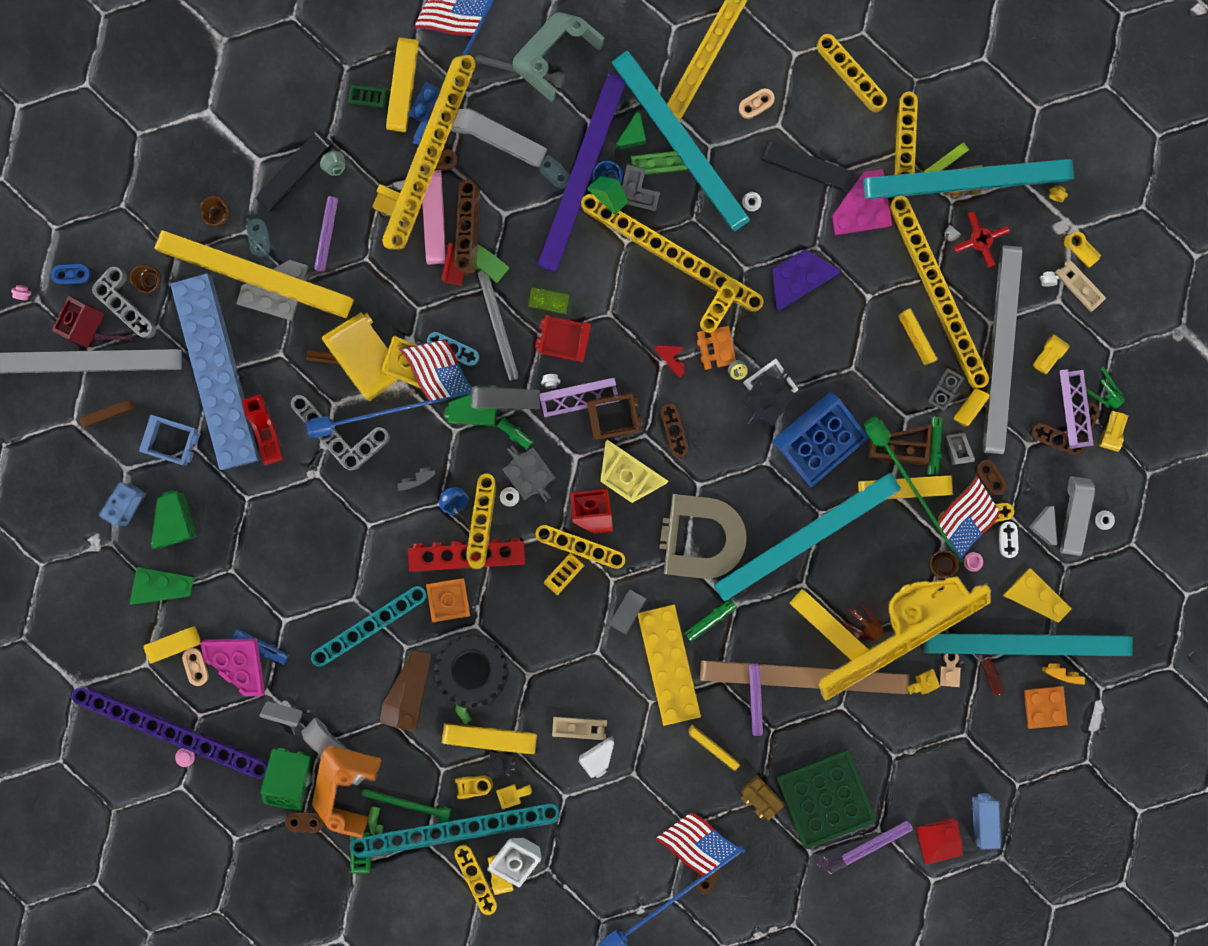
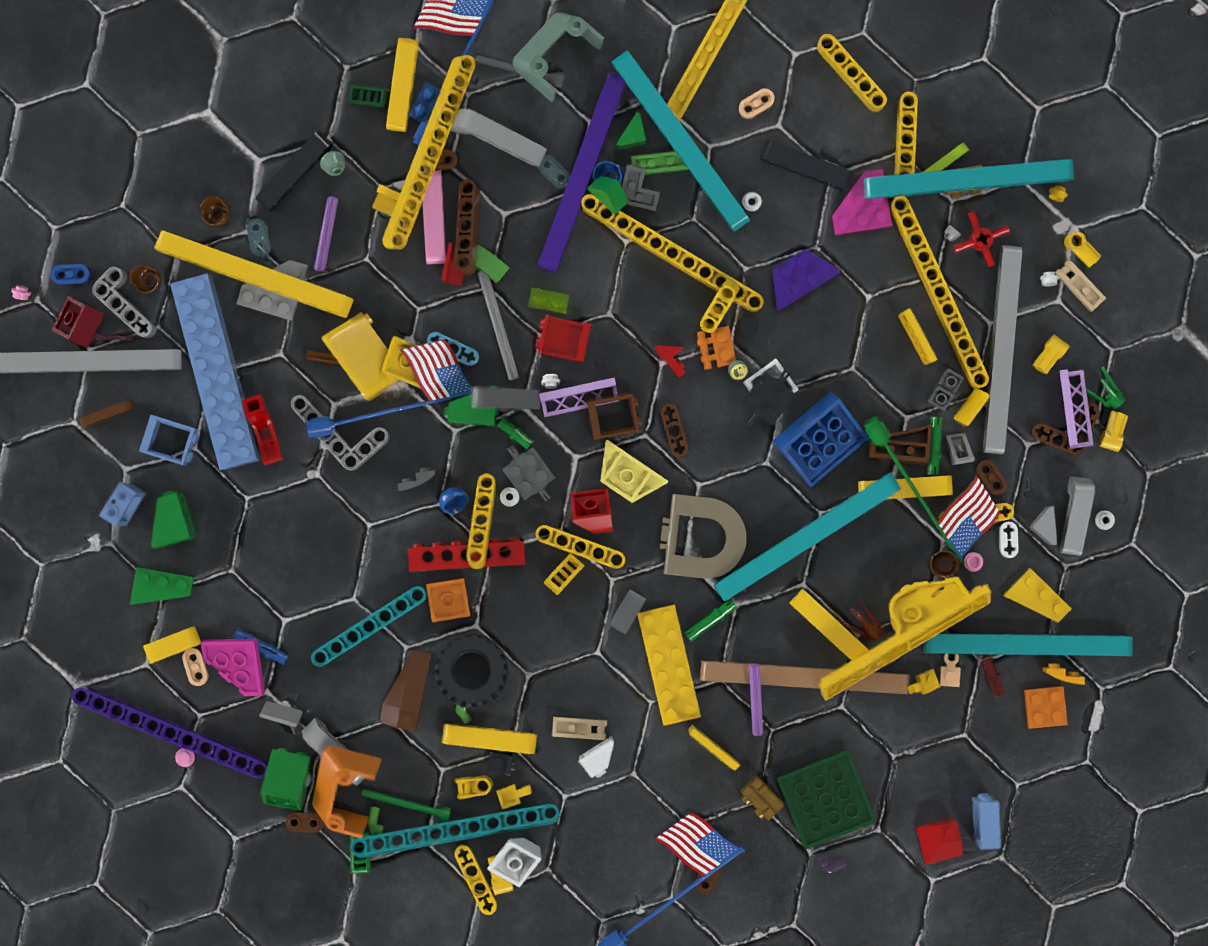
medium lavender axle [842,821,913,865] -> none

